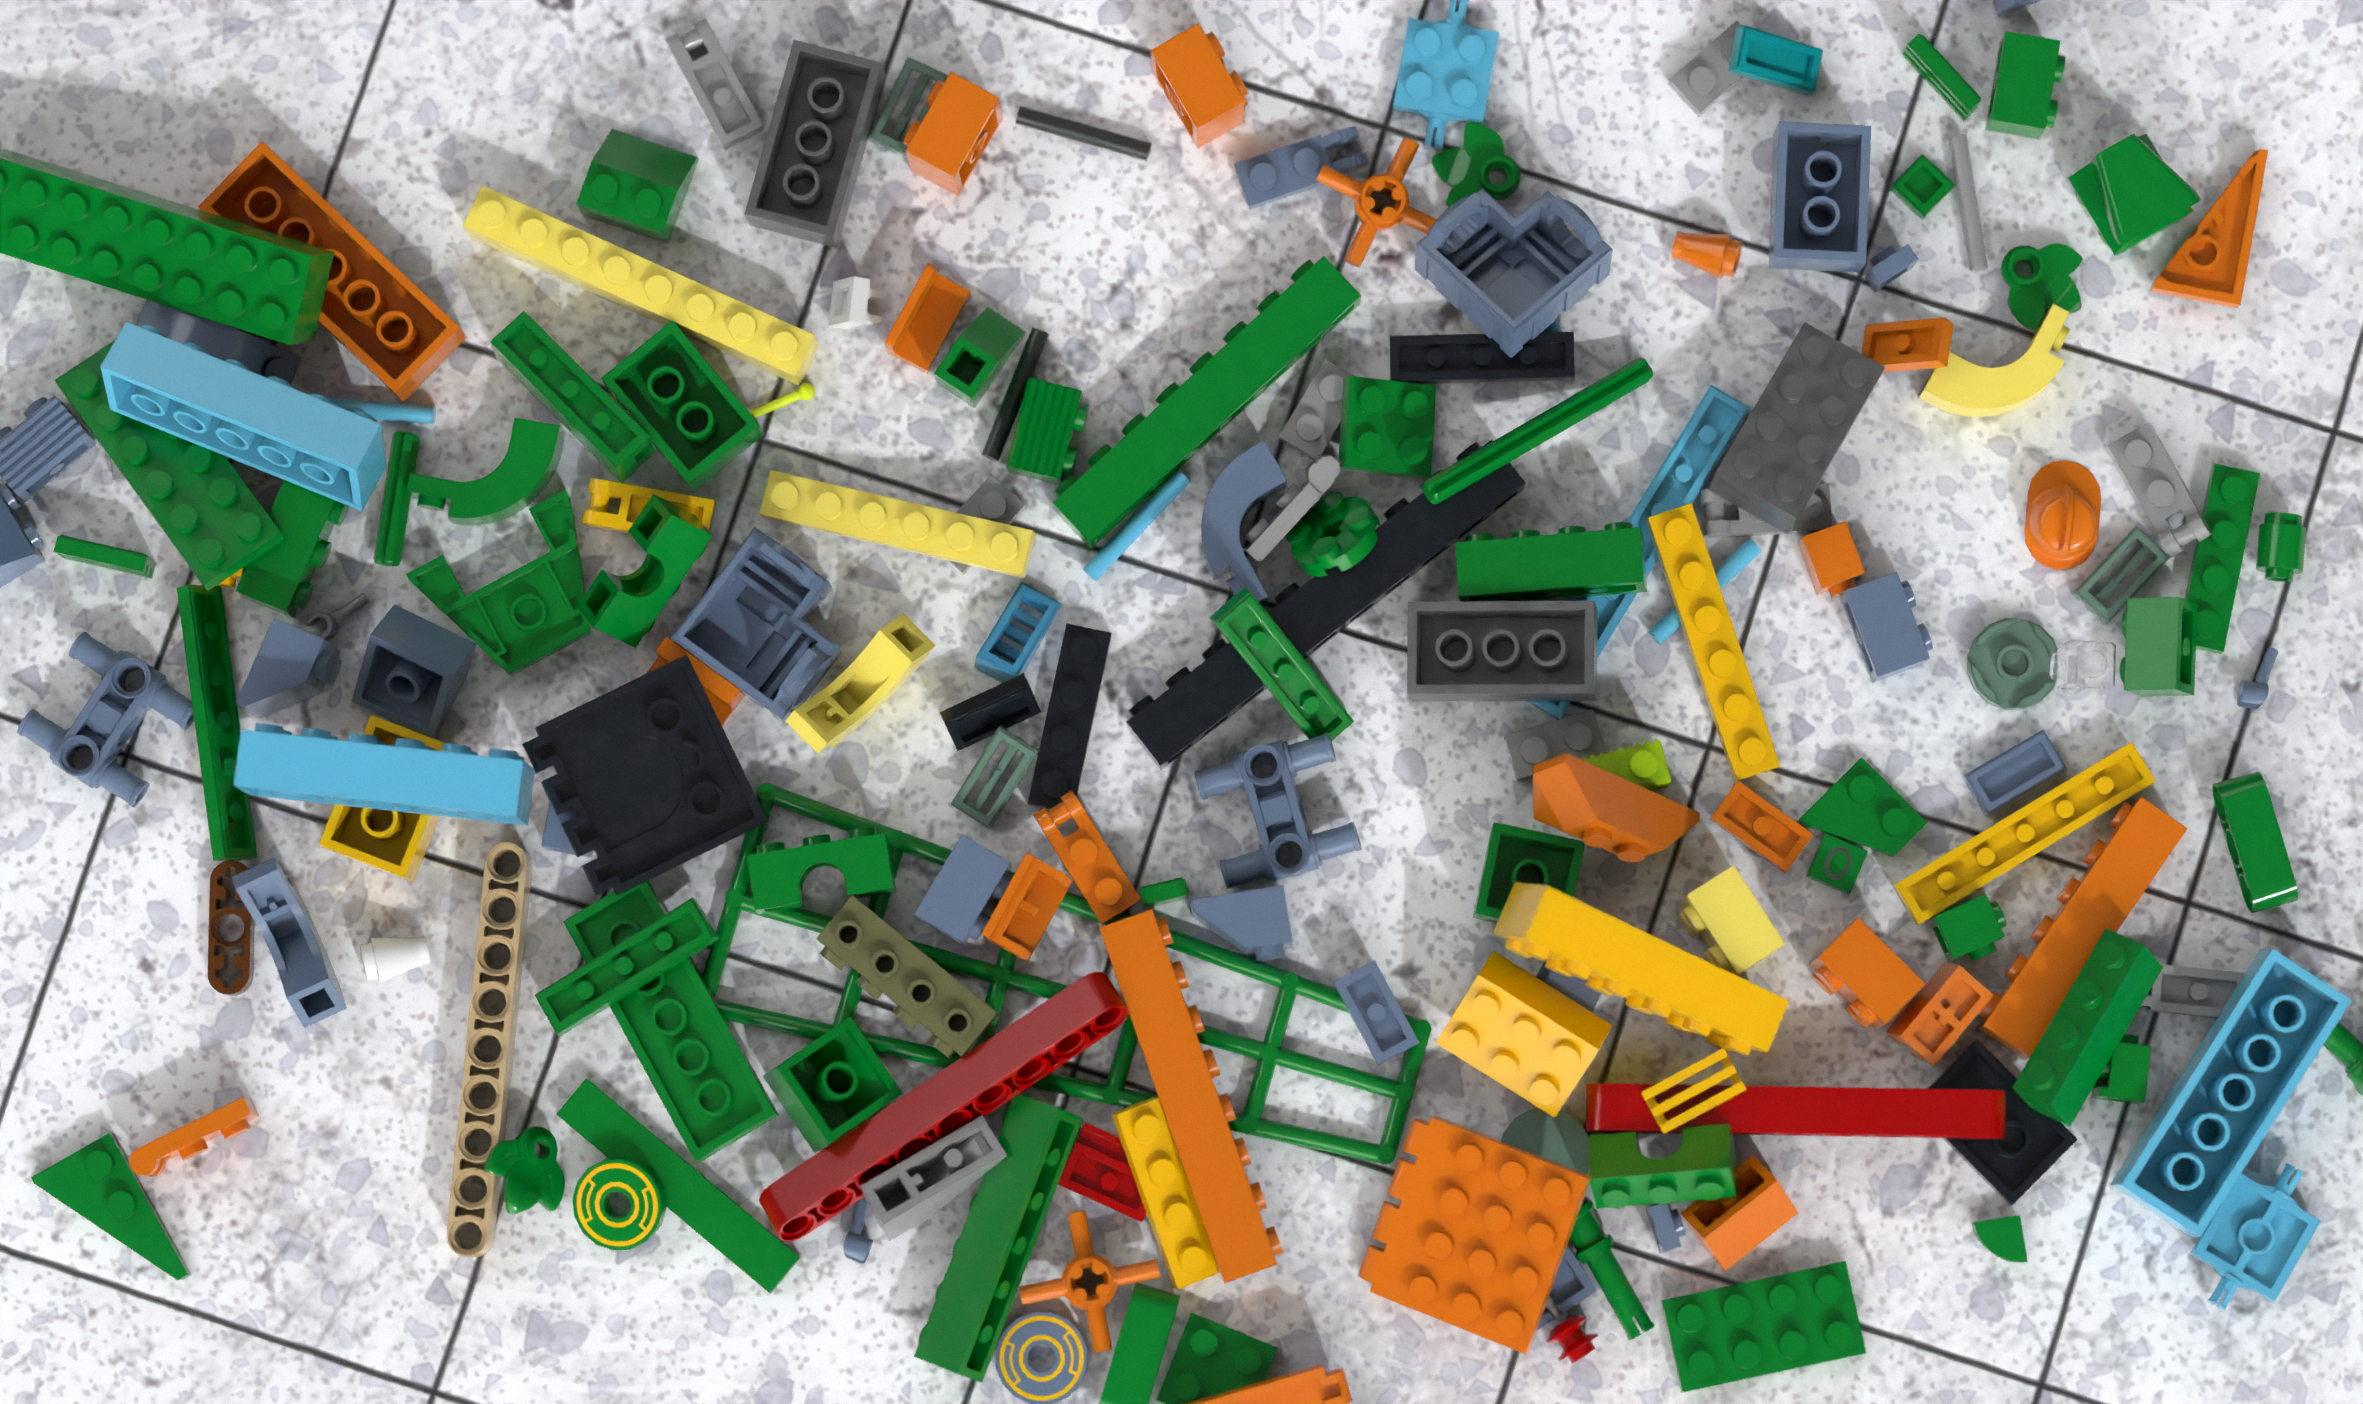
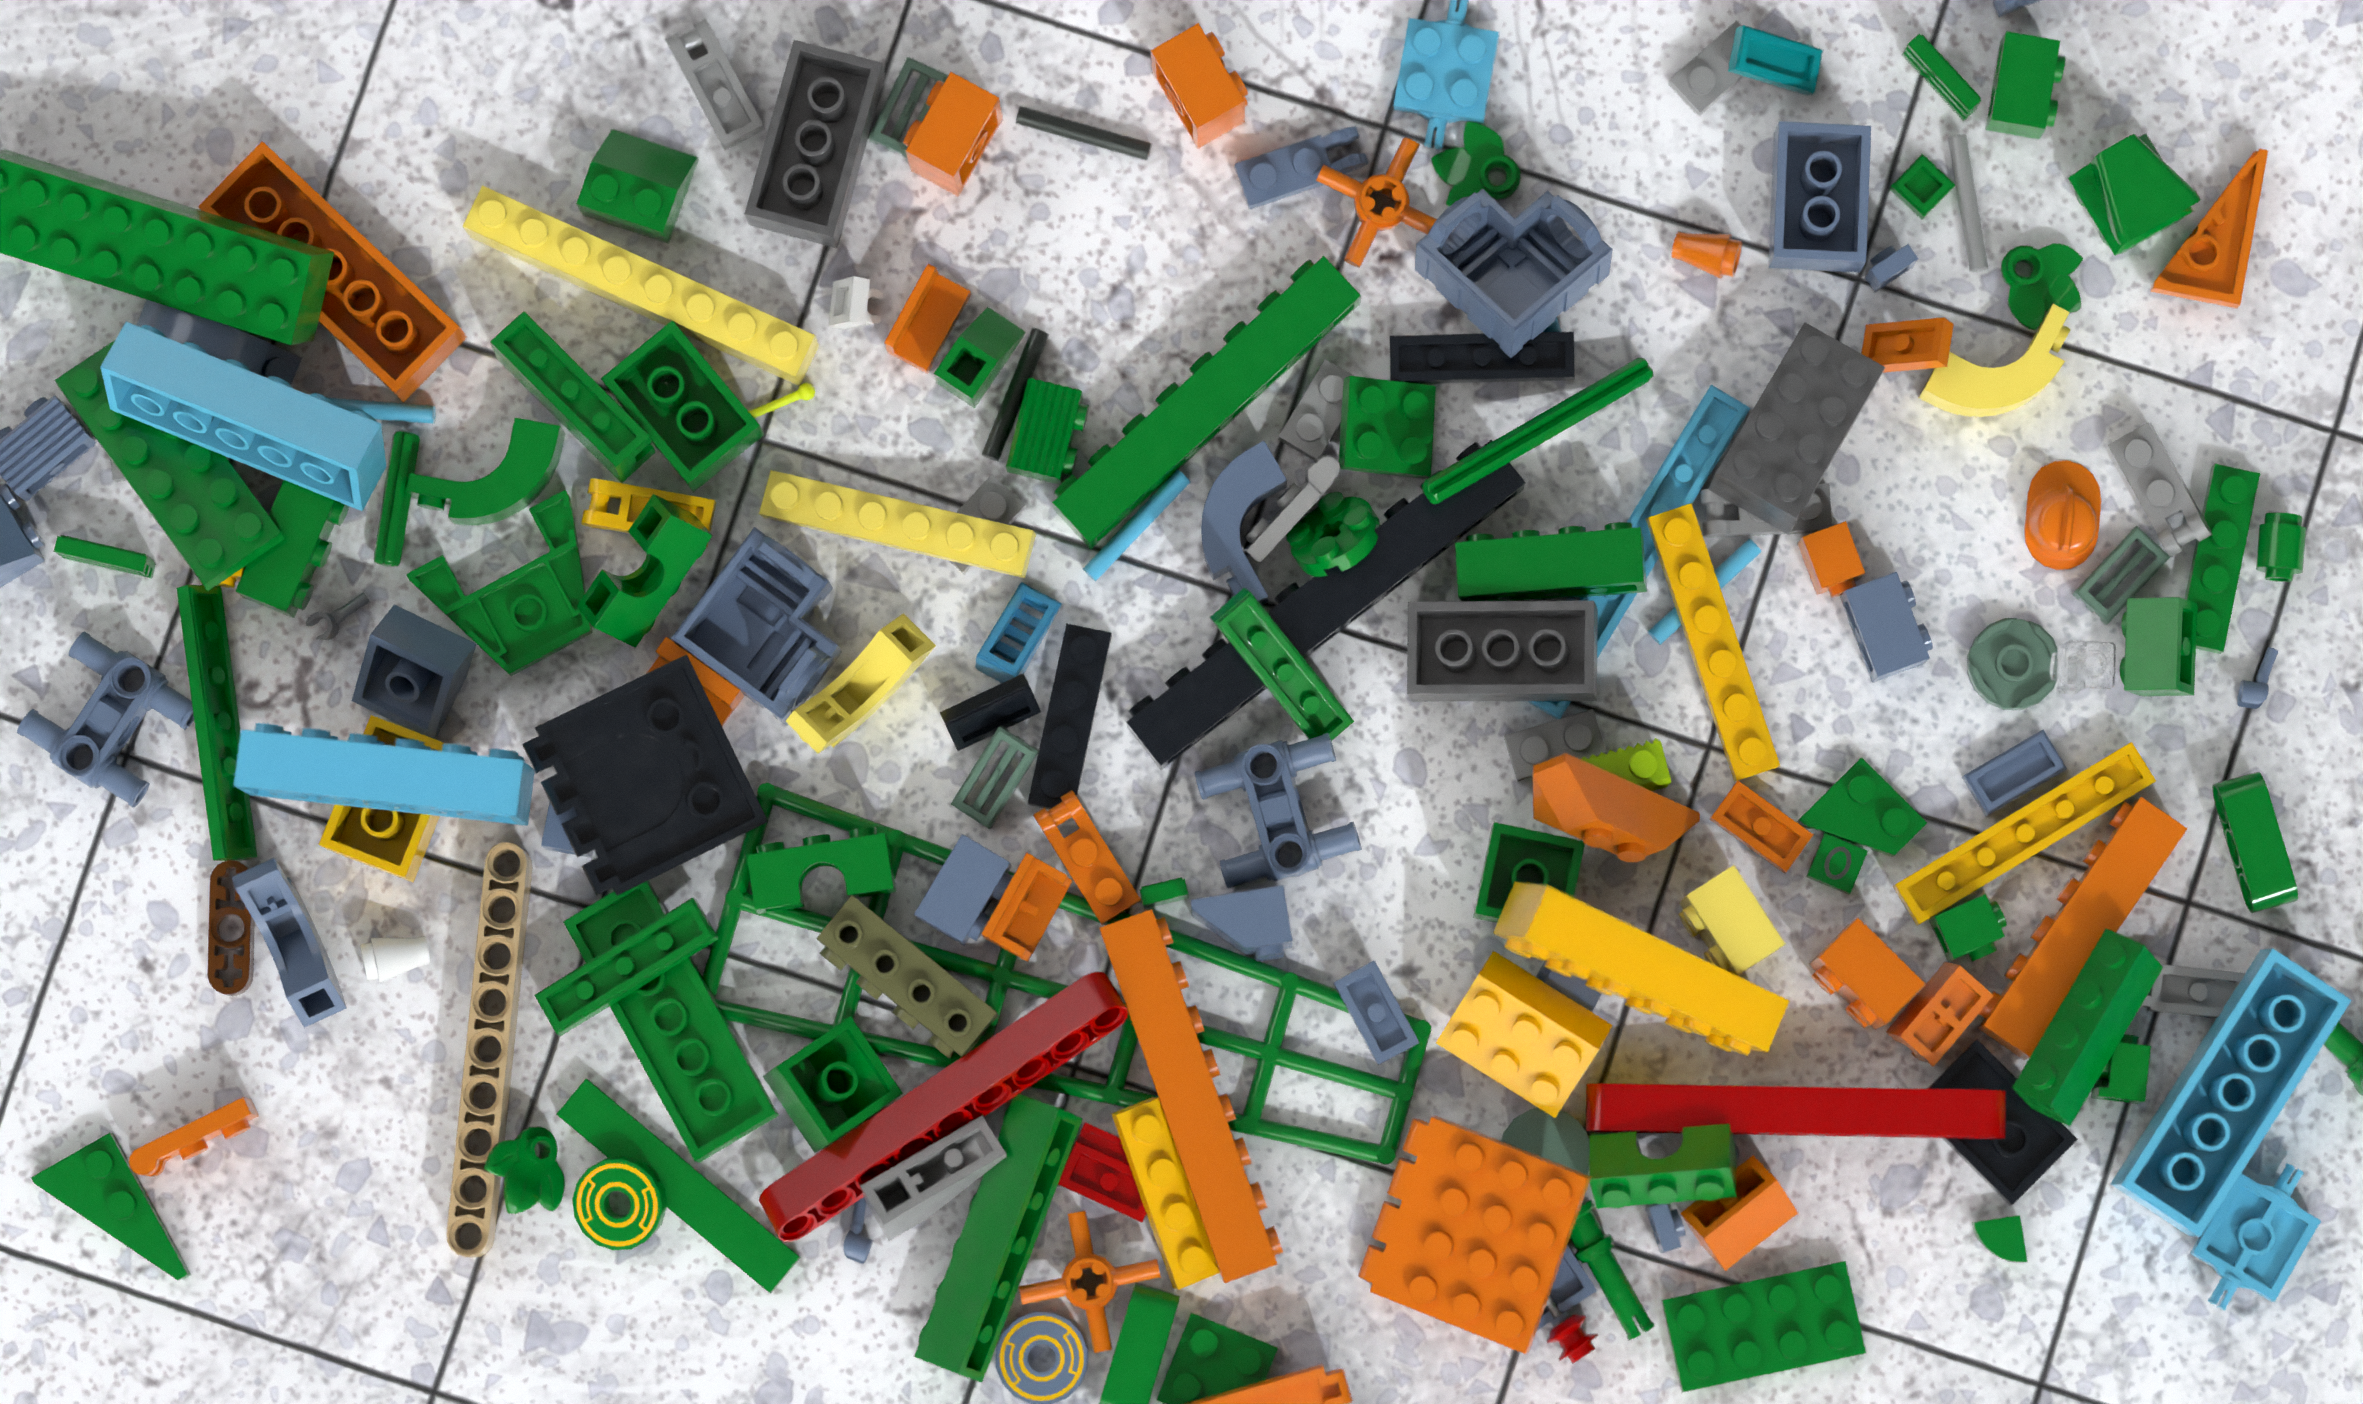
sand blue slope [236,618,342,718] -> none
yellow tile [1641,1048,1747,1134] -> none

